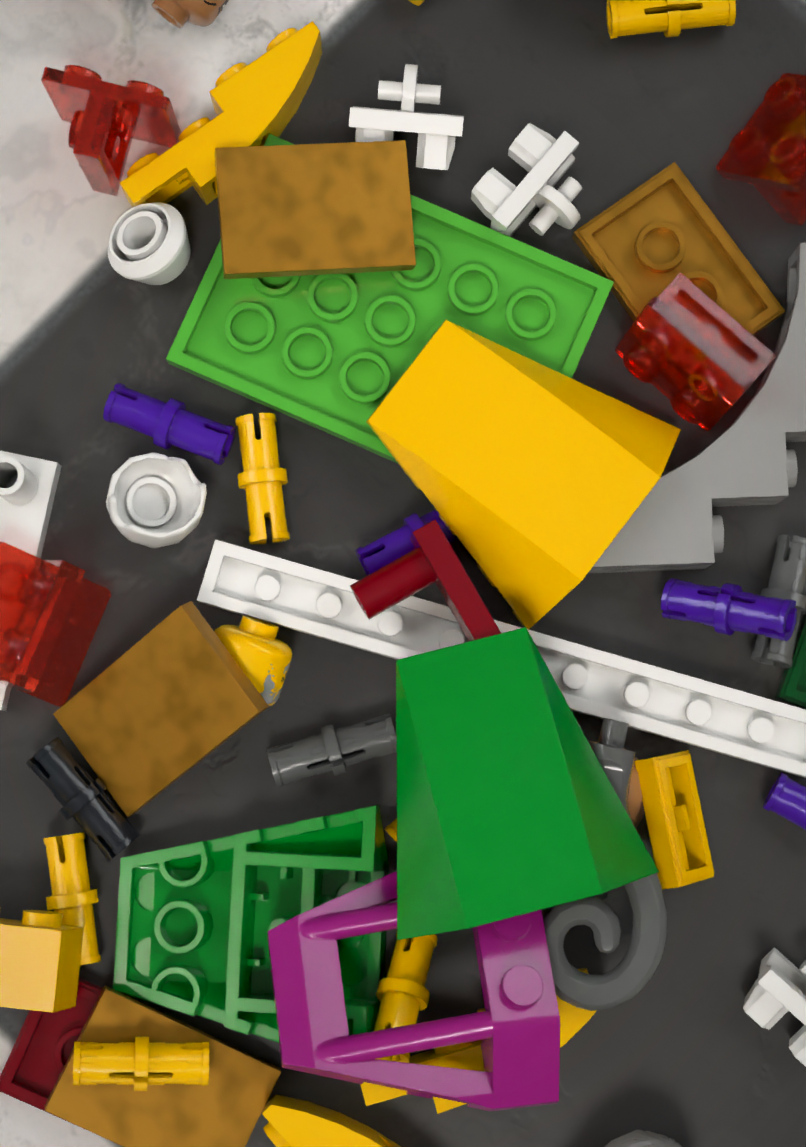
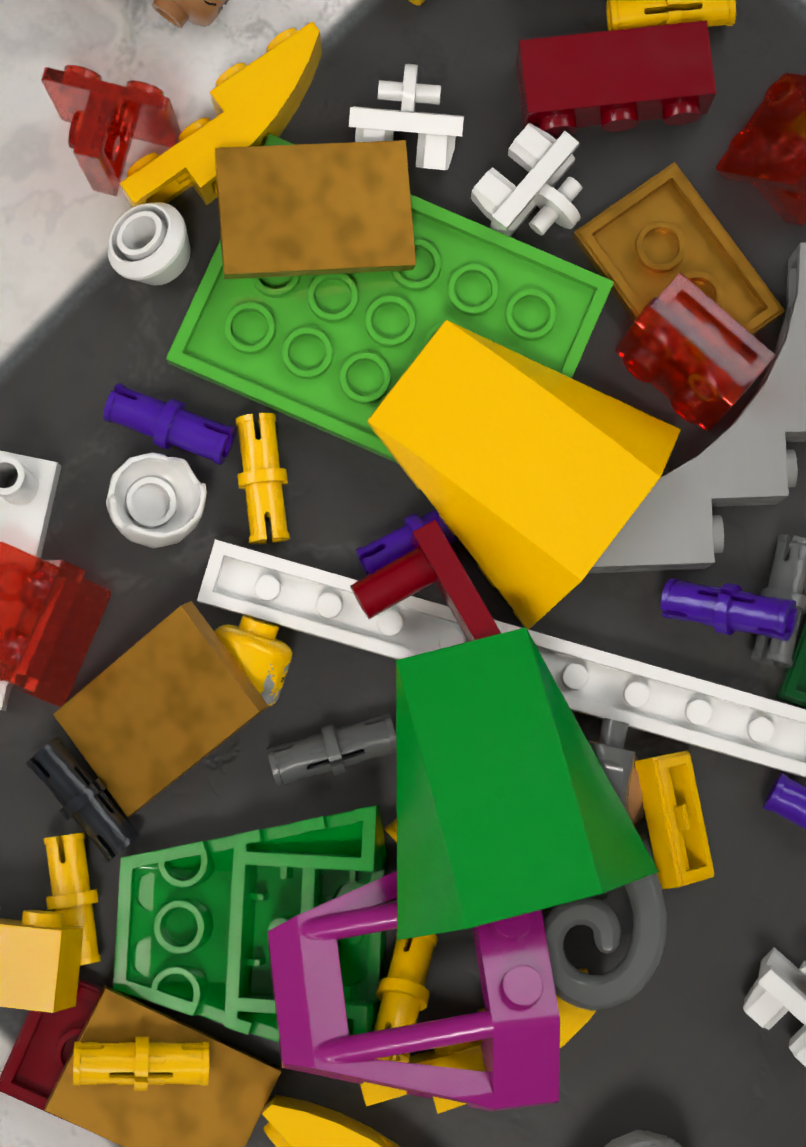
none -> dark red brick [516,20,716,138]

